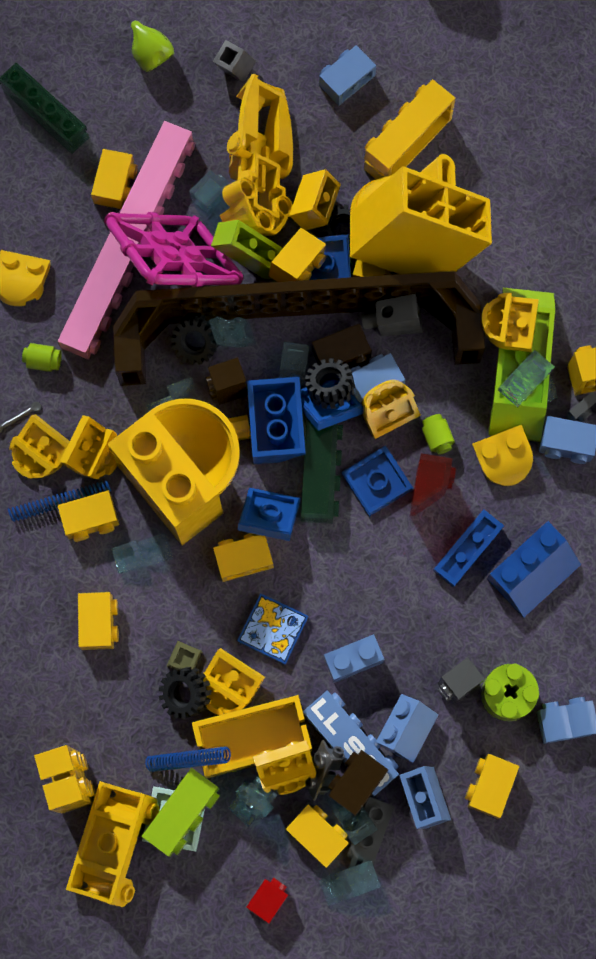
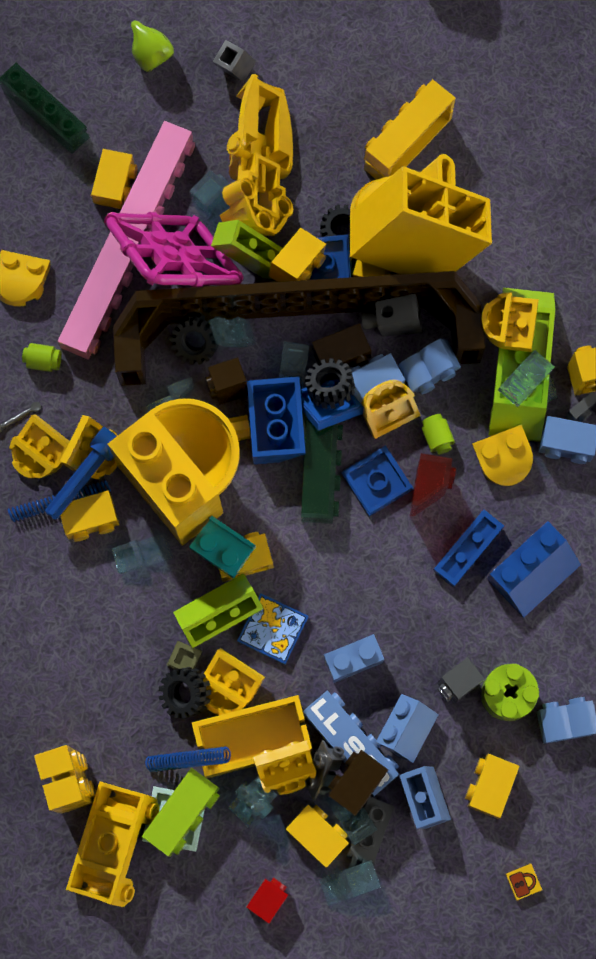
yellow brick [78,592,119,650] -> none
blue tile [238,487,300,541] -> none
yellow brick [289,169,341,230] -> none
medium blue brick [319,45,376,106] -> none
none -> blue axle [45,426,117,520]
none -> lime brick [173,573,263,648]
none -> teal plate [189,516,256,579]
none -> medium blue brick [398,339,461,394]
none -> tile [505,864,542,900]

